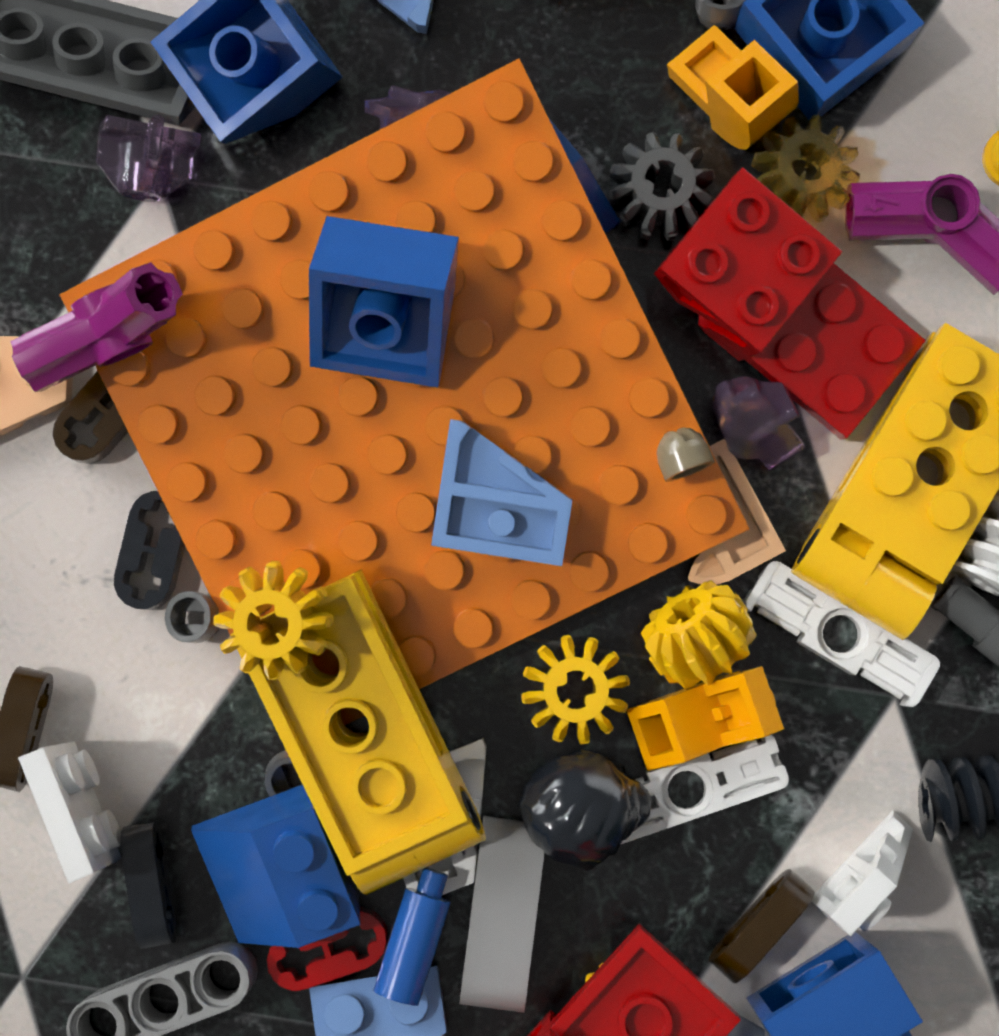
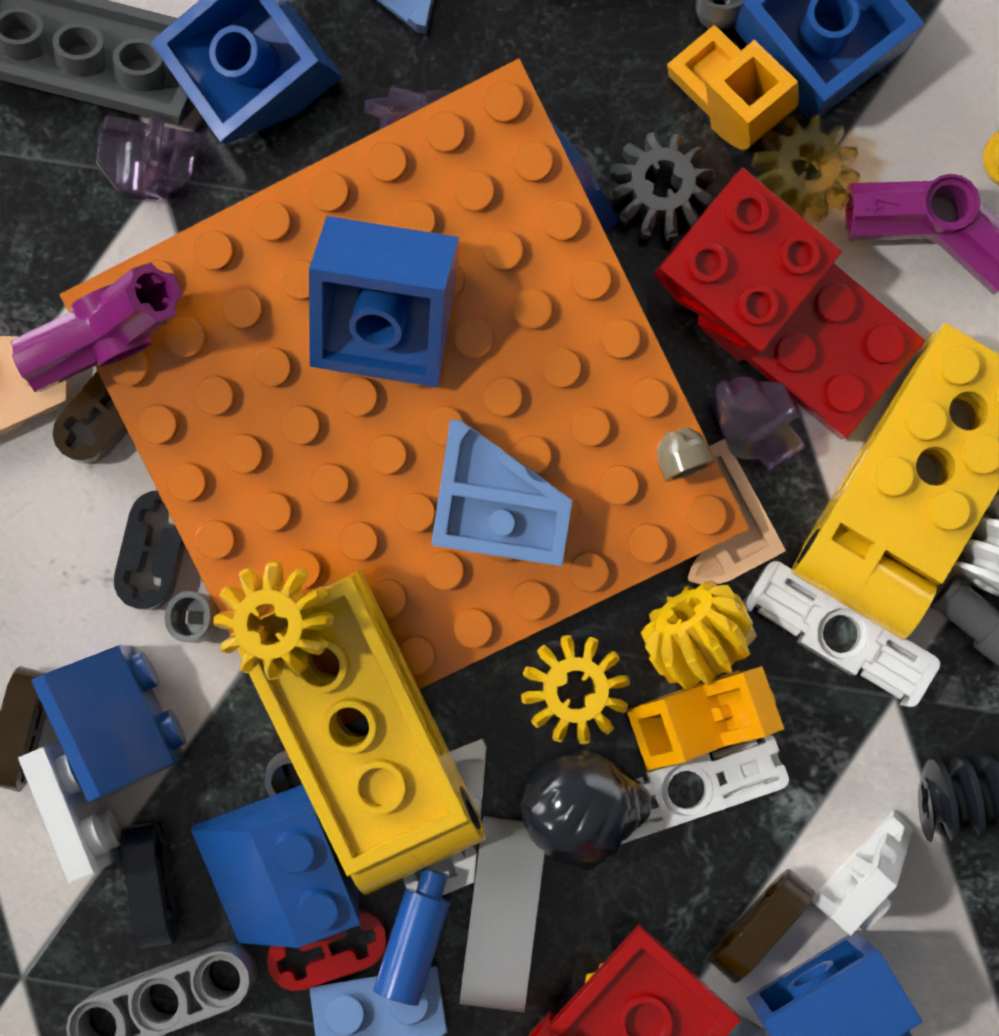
none -> blue slope [31,645,186,802]

